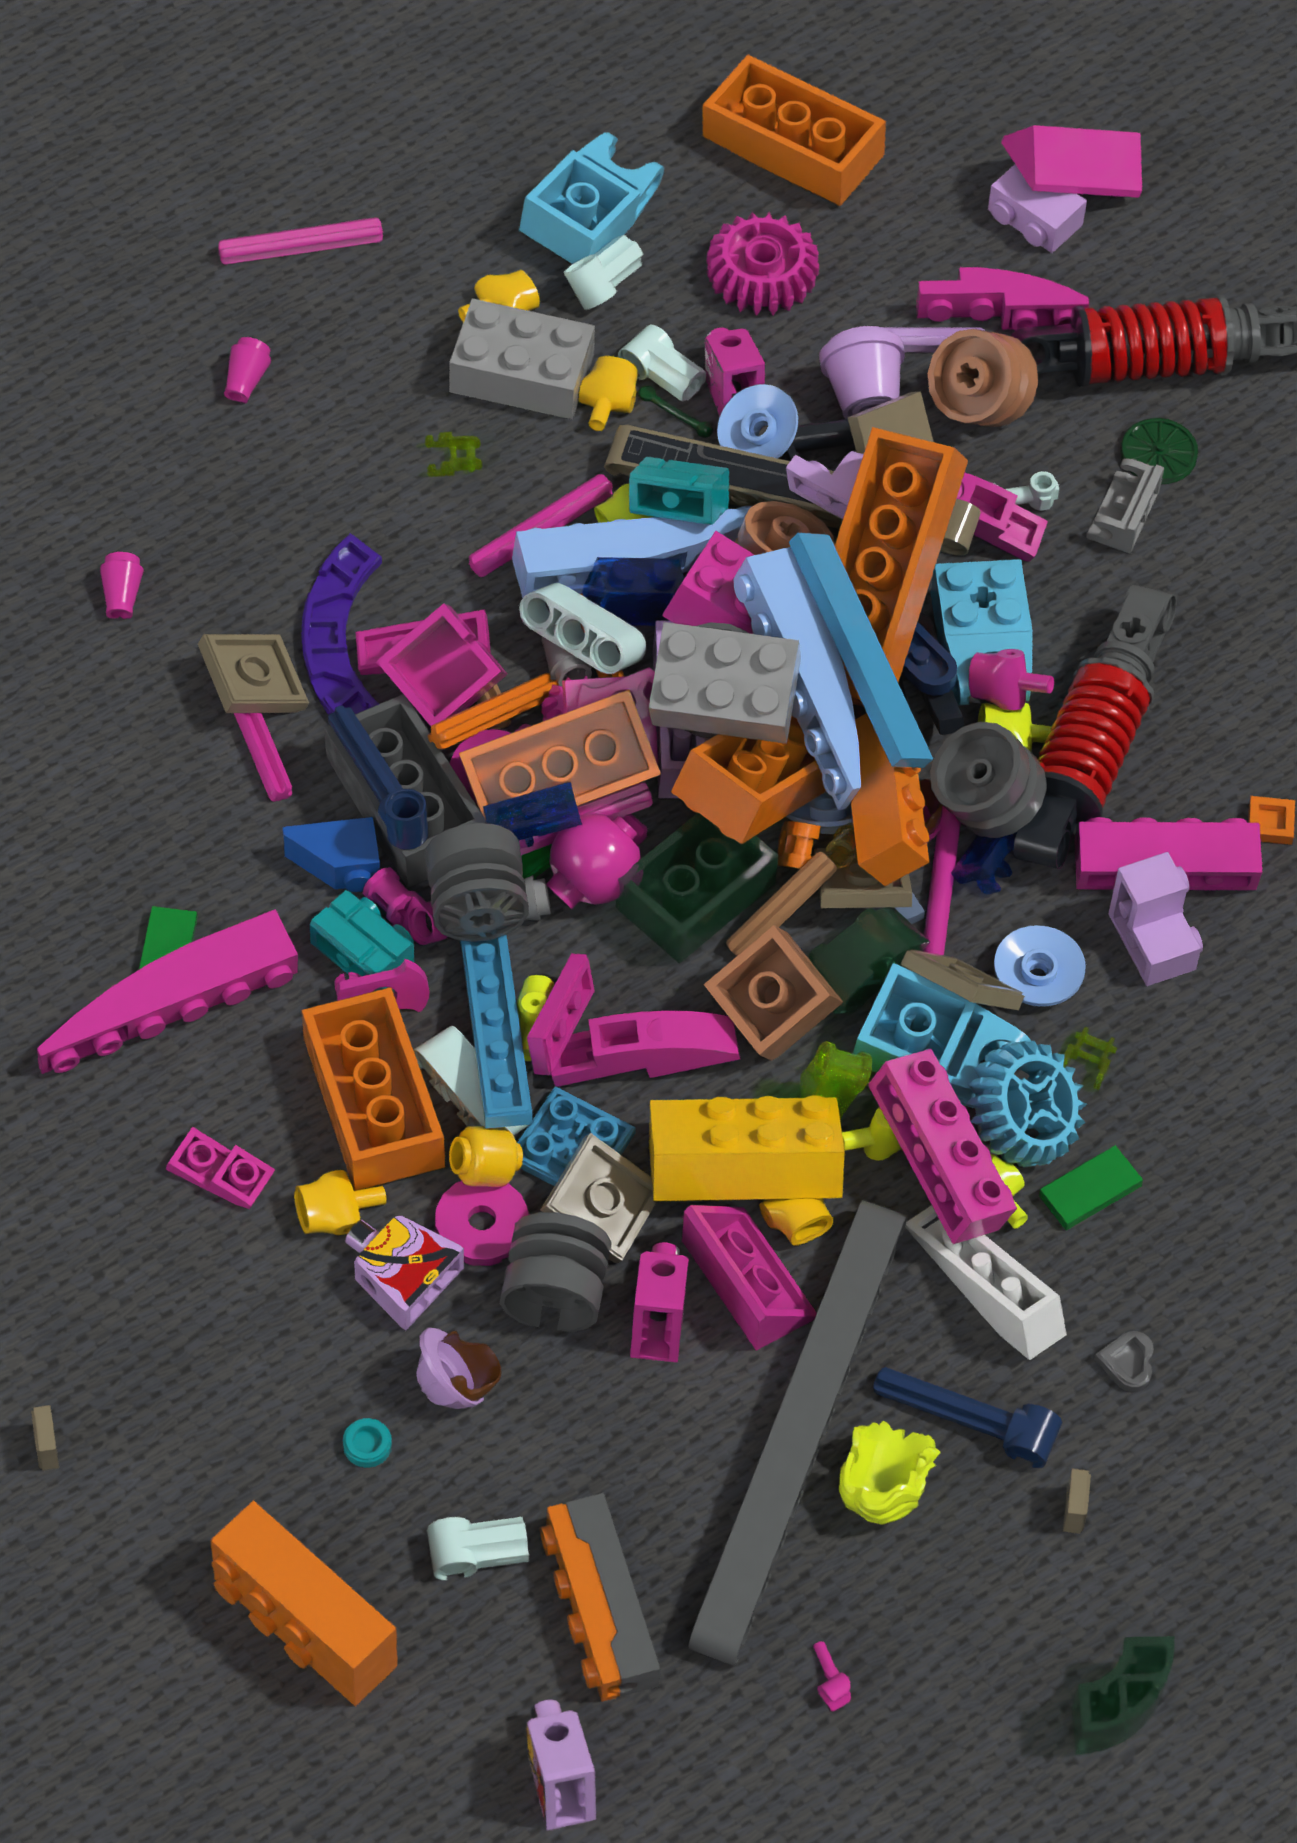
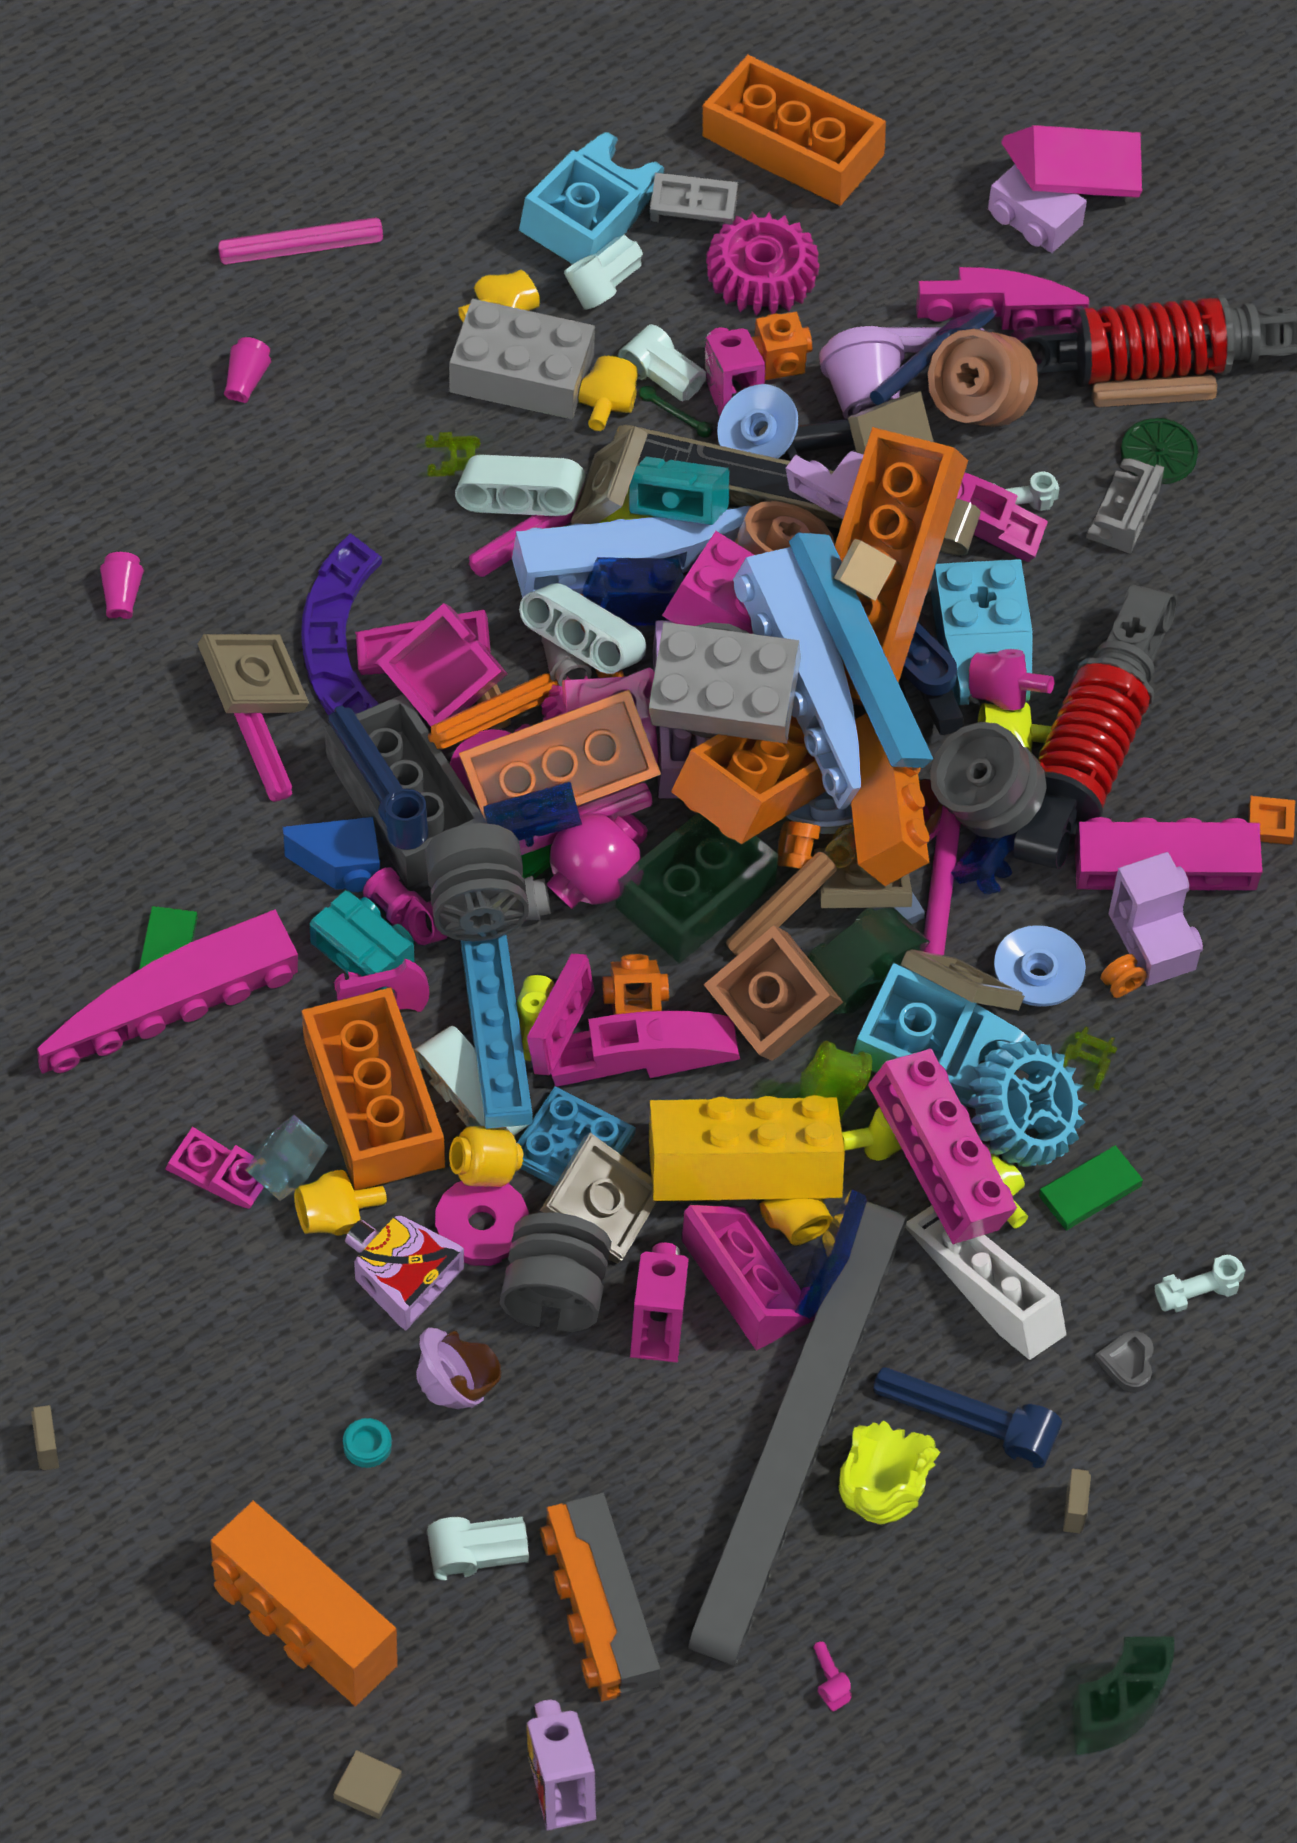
none -> clear light blue brick [246,1115,329,1201]
none -> dark tan tile [334,1750,402,1819]
none -> light aqua beam [455,455,586,516]
none -> dark tan tile [571,426,648,525]
none -> orange brick [602,954,669,1015]
none -> light grey hinge [650,173,738,225]
none -> orange brick [751,312,813,380]
none -> clear blue tile [795,1189,867,1319]
none -> tan tile [834,539,896,601]
none -> dark blue piece [870,307,996,405]
none -> medium nougat axle [1092,375,1217,407]
none -> orange bush [1101,954,1147,998]
none -> light aqua bar [1155,1255,1245,1312]

